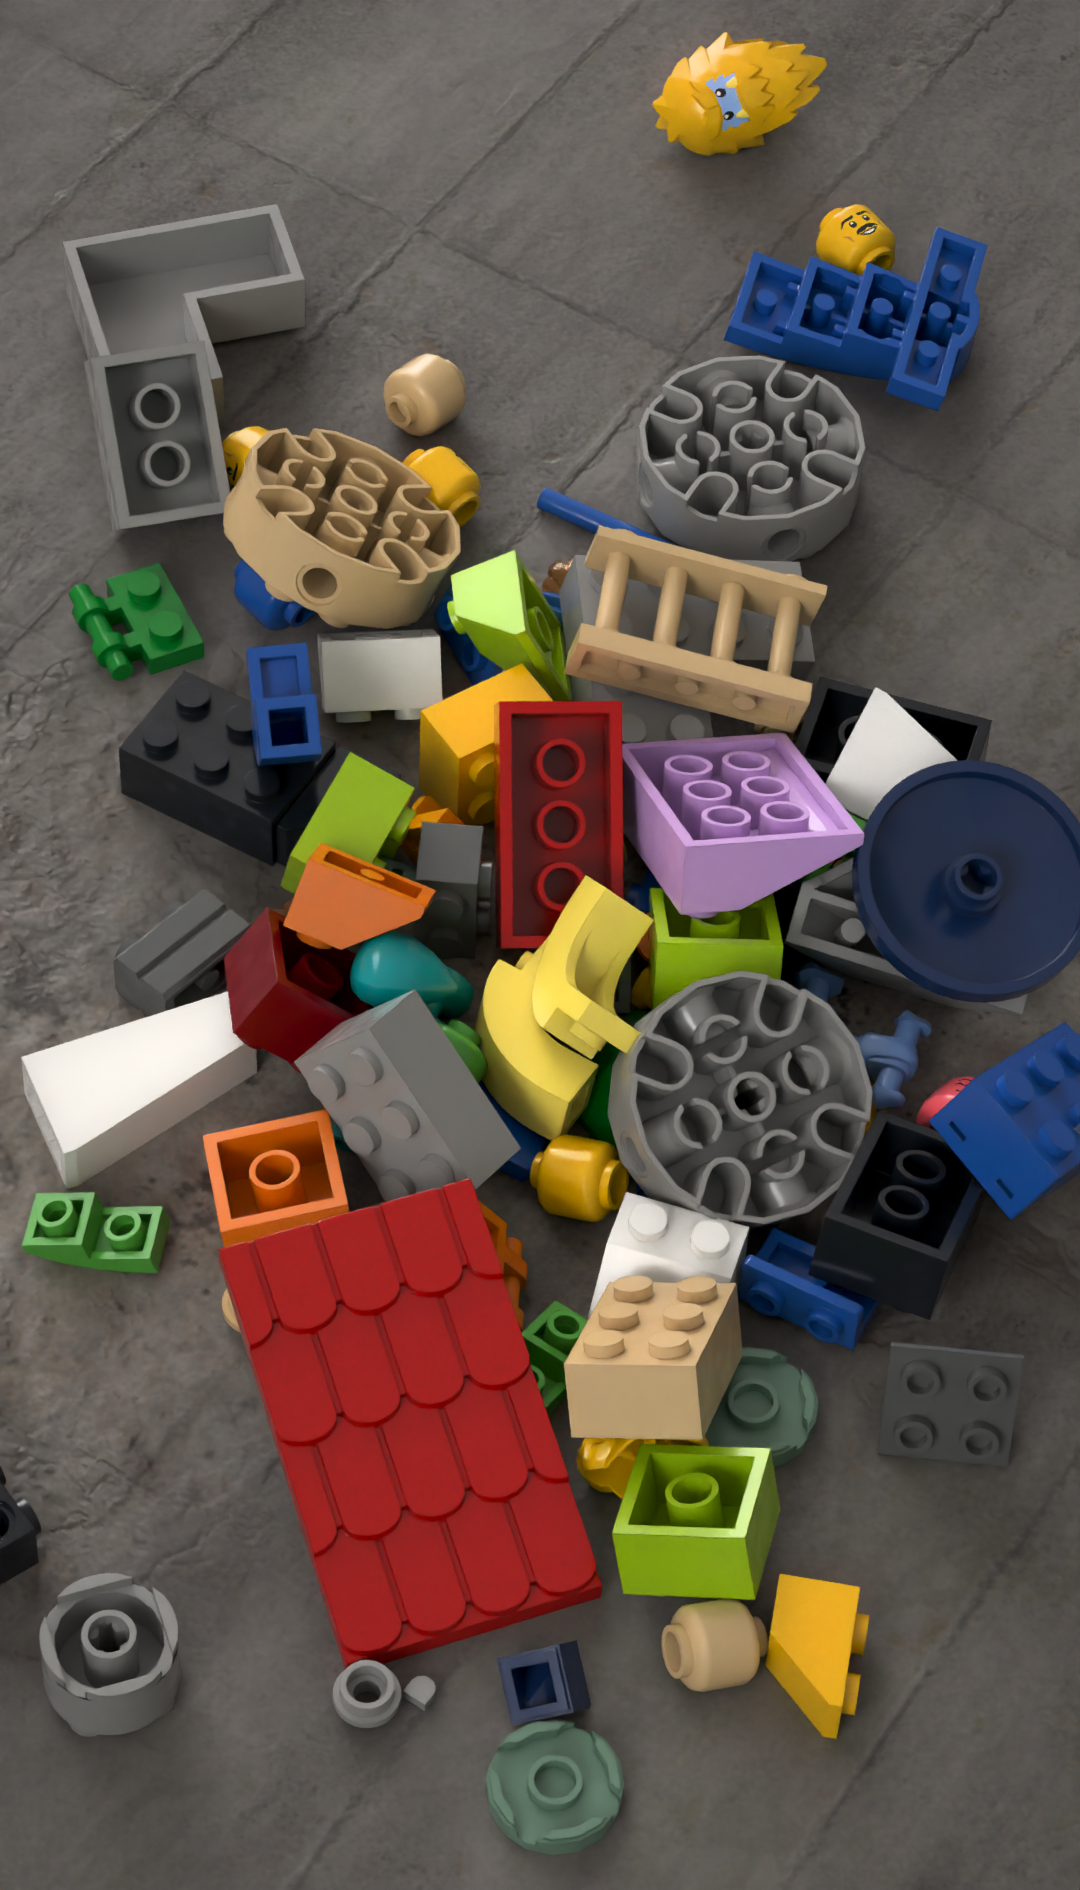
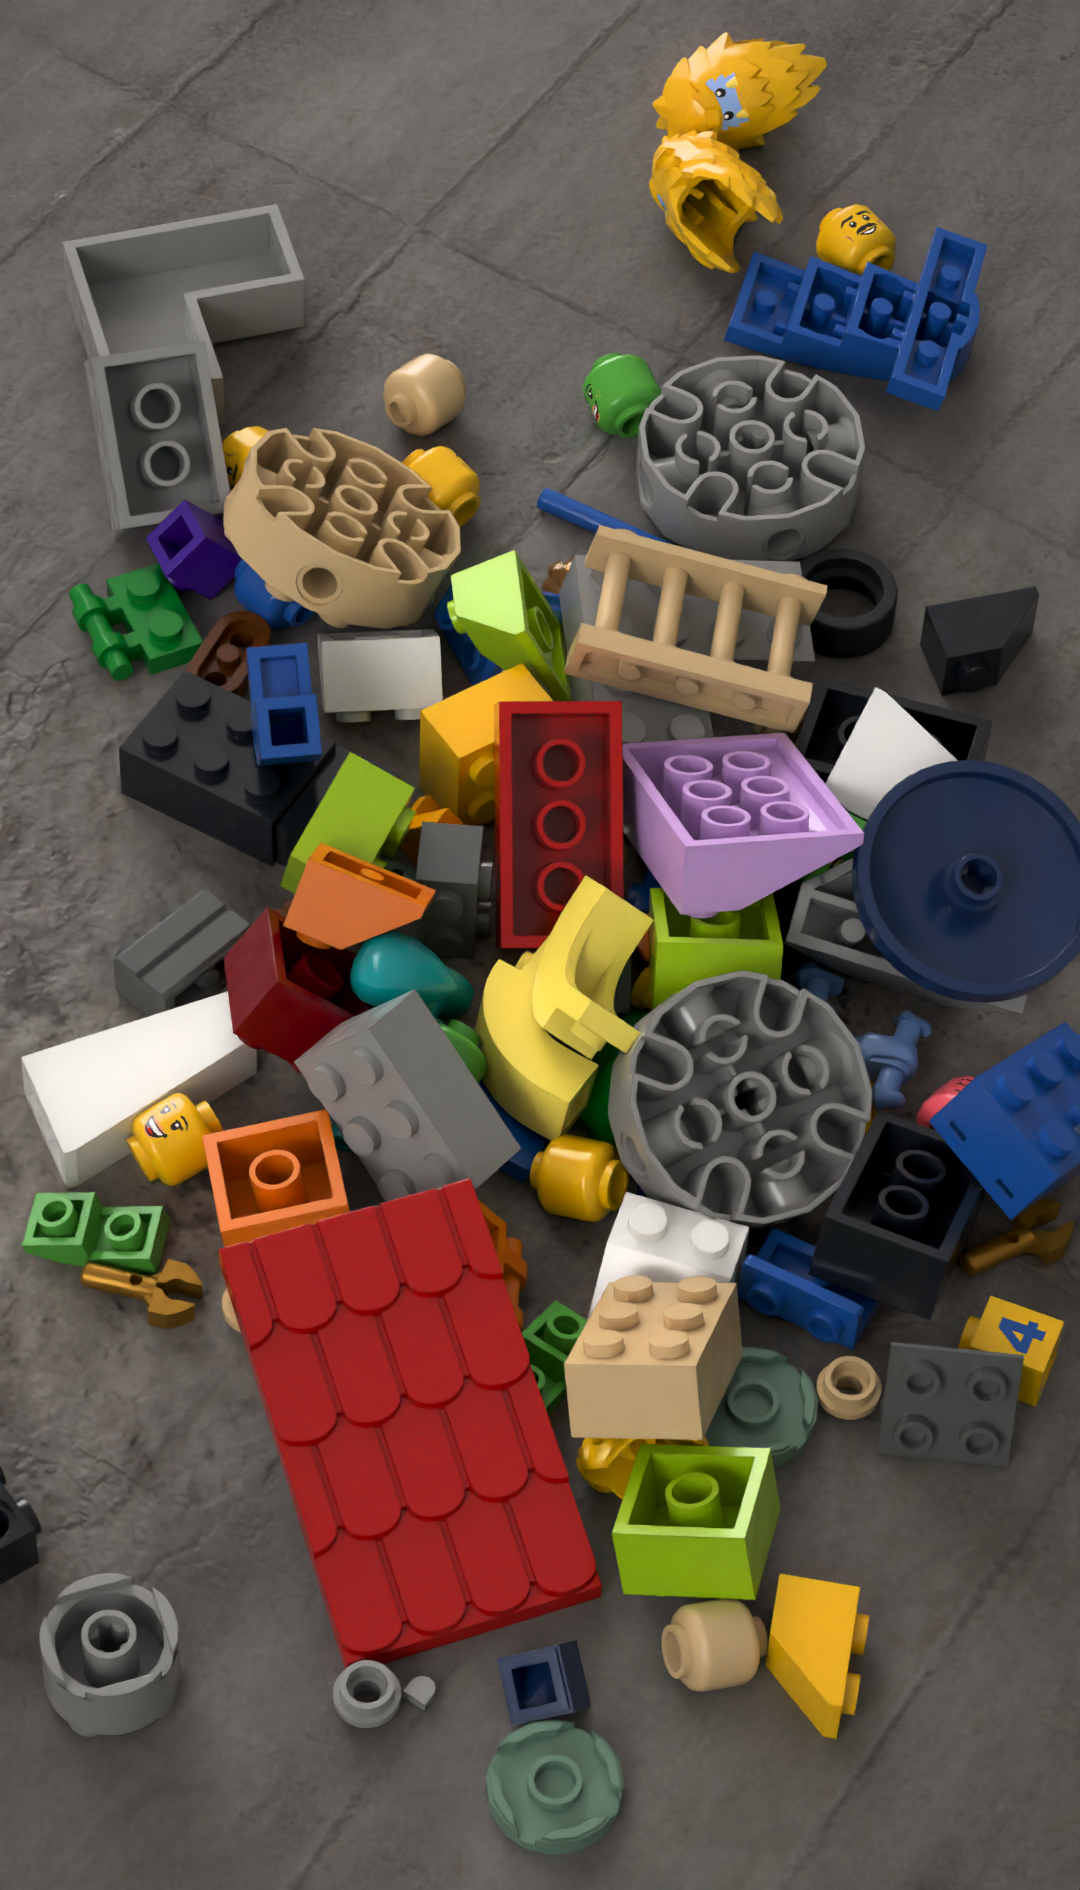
none -> pearl gold bar [80,1259,203,1329]
none -> yellow head [125,1093,224,1186]
none -> dark purple brick [146,499,242,600]
none -> reddish brown plate [186,611,271,697]
none -> bright green head [582,353,662,438]
none -> yellow head [649,130,783,274]
none -> black tyre [800,548,898,658]
none -> tan plate [816,1356,882,1420]
none -> black slope [920,586,1039,696]
none -> yellow brick [958,1295,1064,1407]
none -> pearl gold bar [960,1199,1074,1276]

